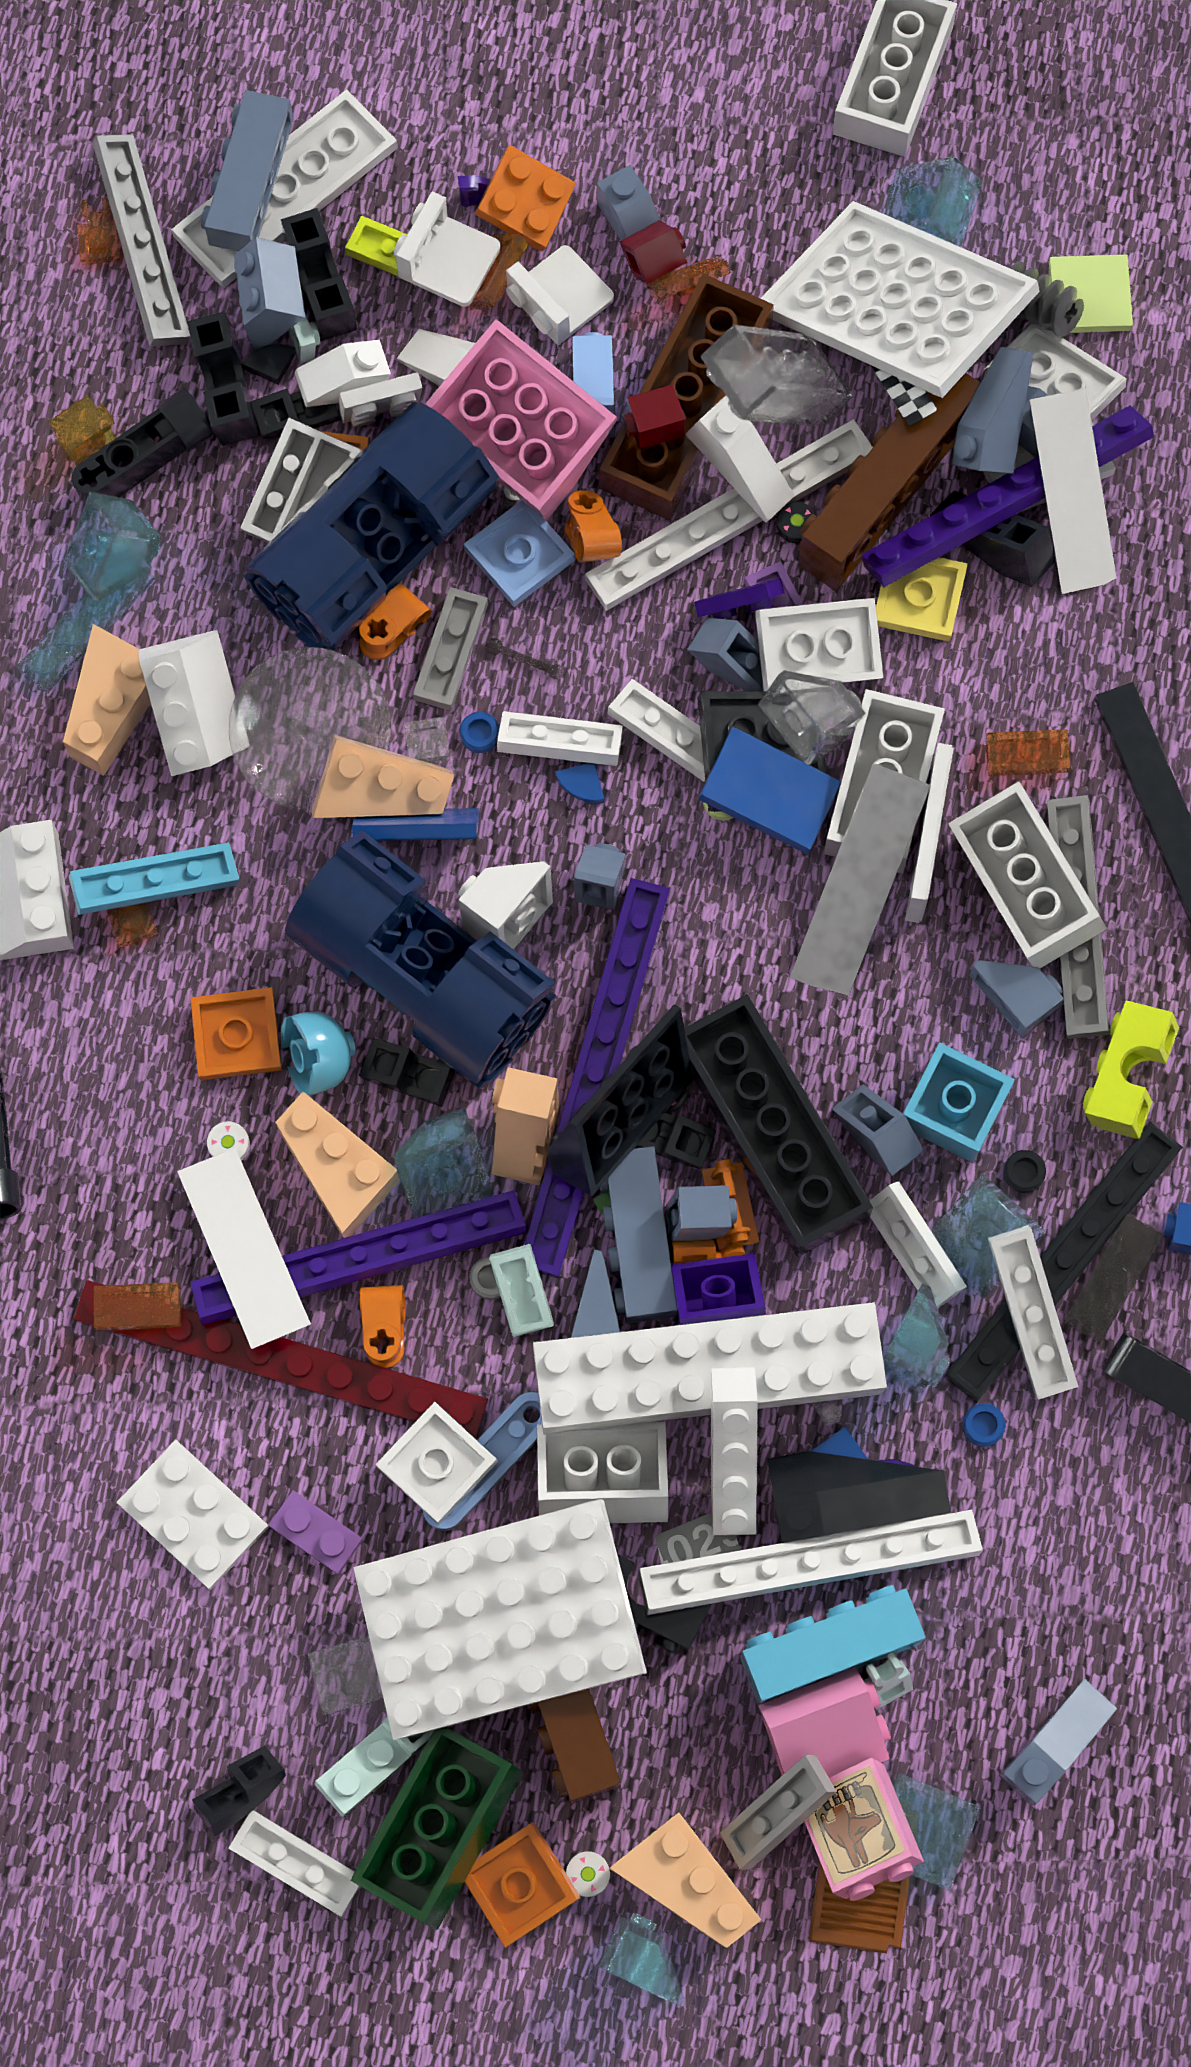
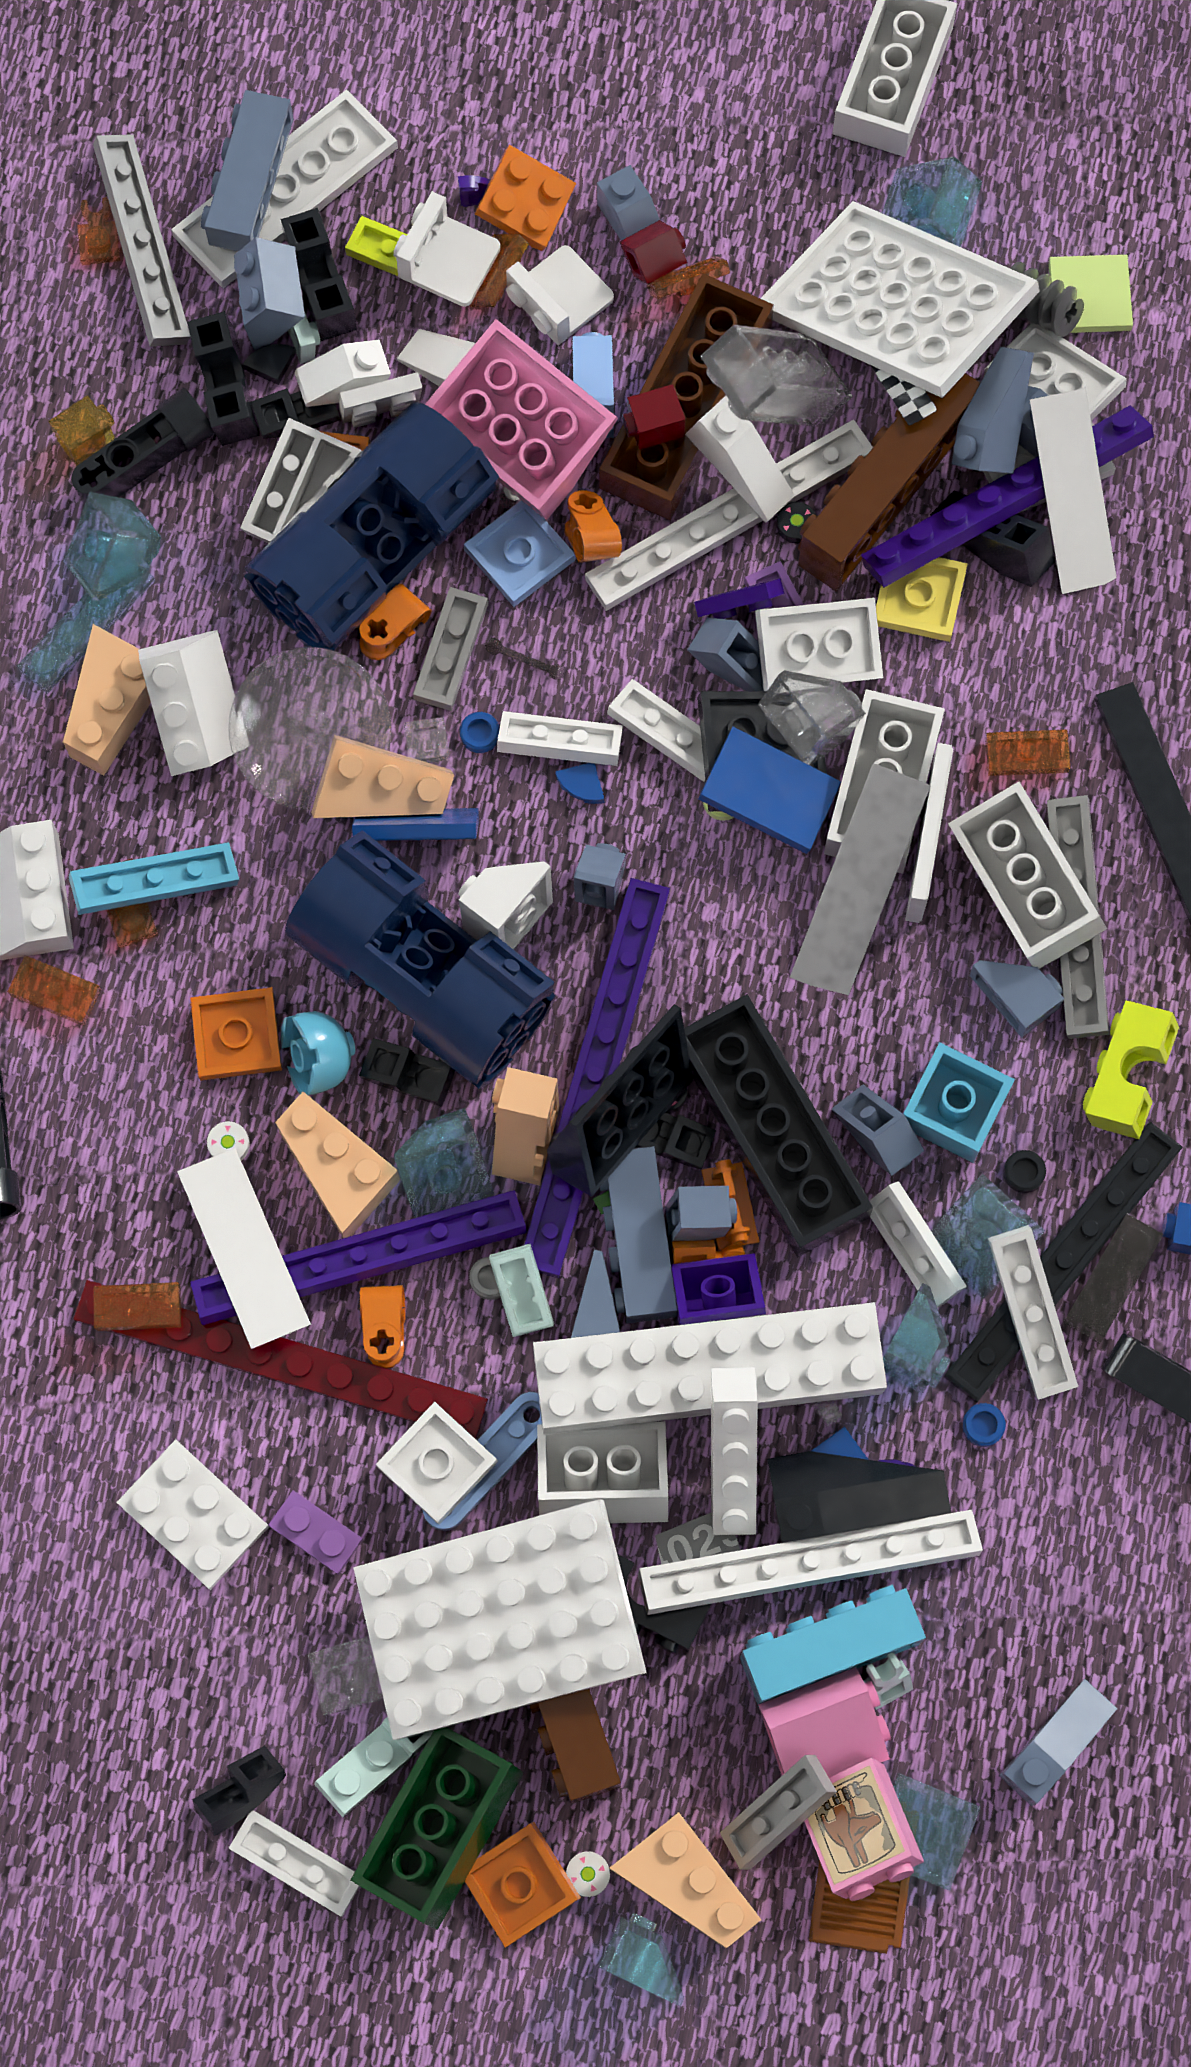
none -> clear orange plate [7,955,101,1026]

